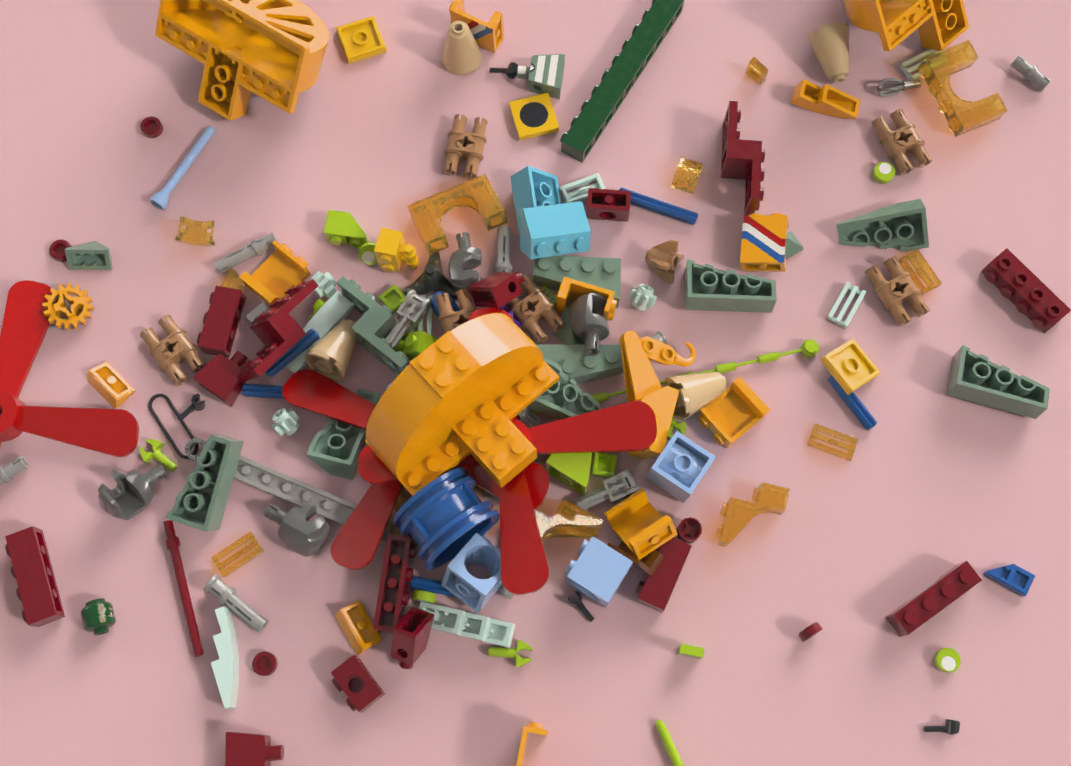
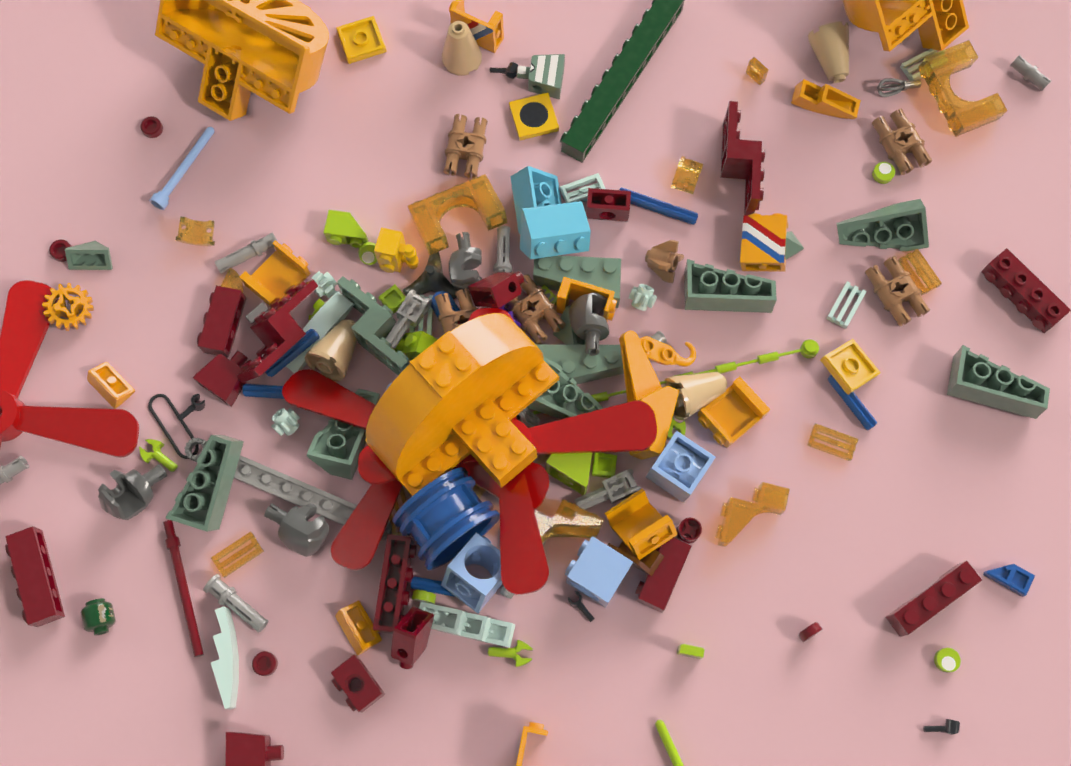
medium nougat pin [140,315,206,386] -> none

